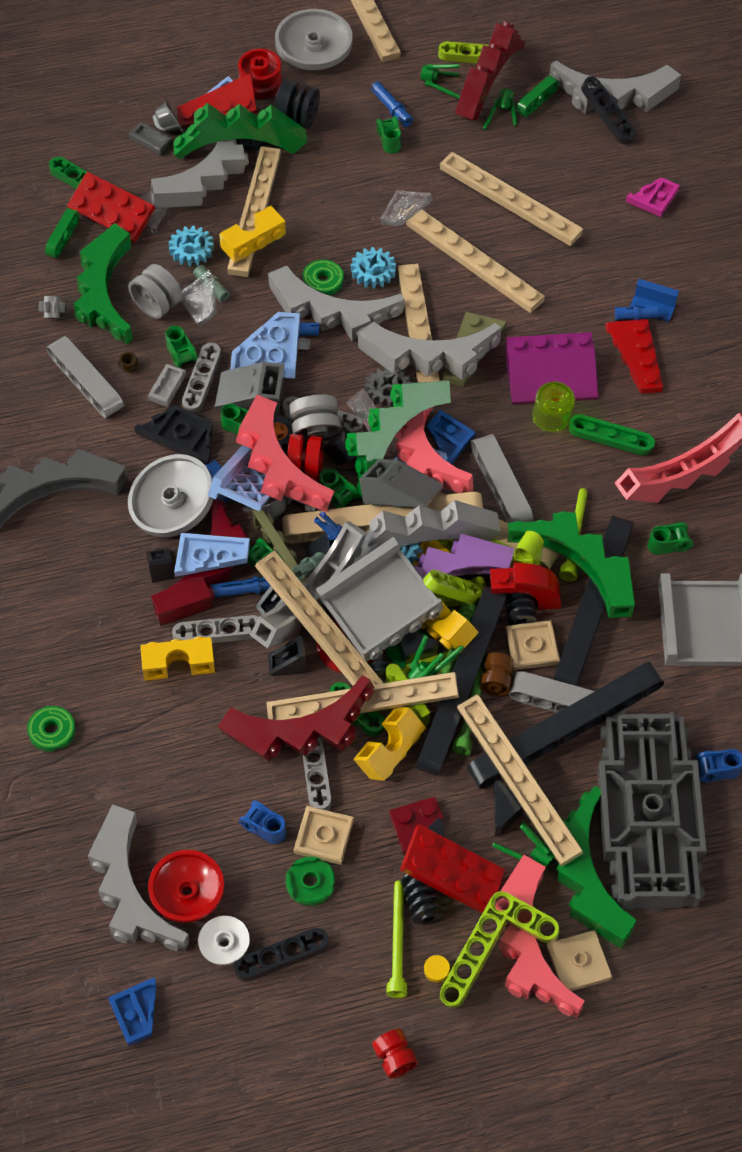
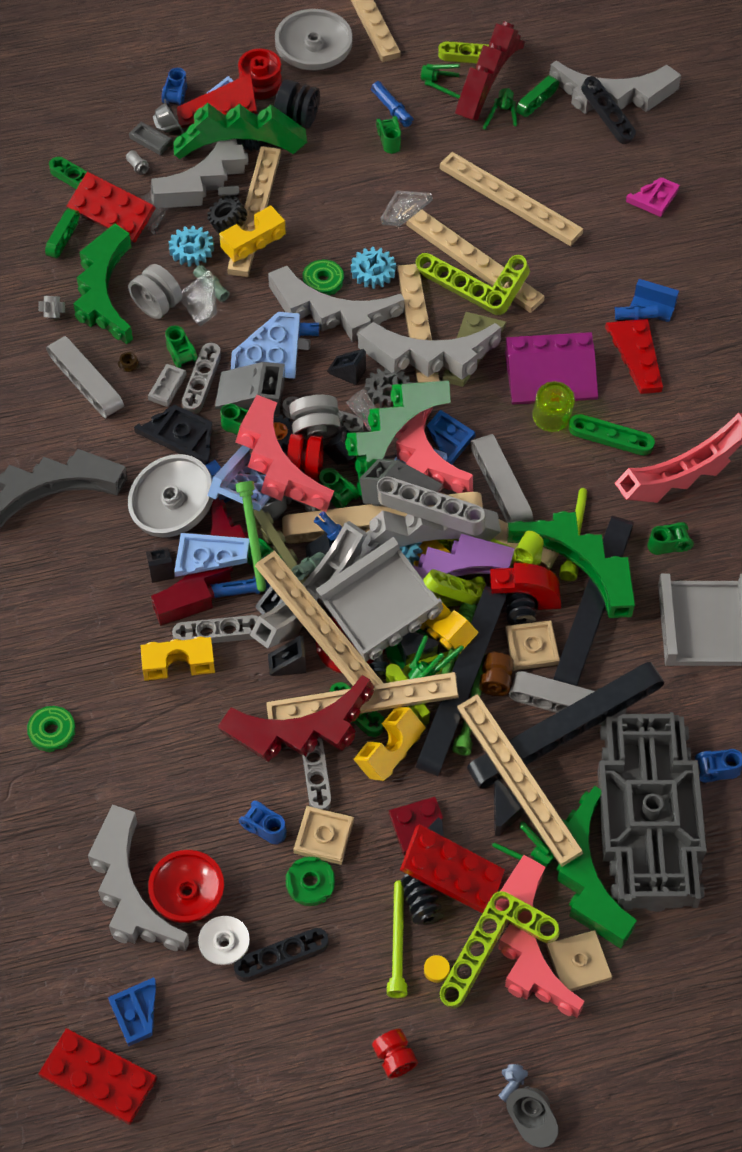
none -> red plate [38,1028,157,1125]
none -> light grey pin [126,150,149,175]
none -> blue piece [162,68,187,106]
none -> black tyre [207,196,247,233]
none -> dark grey tile [218,186,239,198]
none -> bright green piece [235,481,266,592]
none -> black slope [327,349,366,385]
none -> light grey beam [377,477,485,535]
none -> lime beam [416,253,530,315]
none -> sand blue plate [498,1064,528,1102]
none -> dark grey piece [507,1086,558,1148]

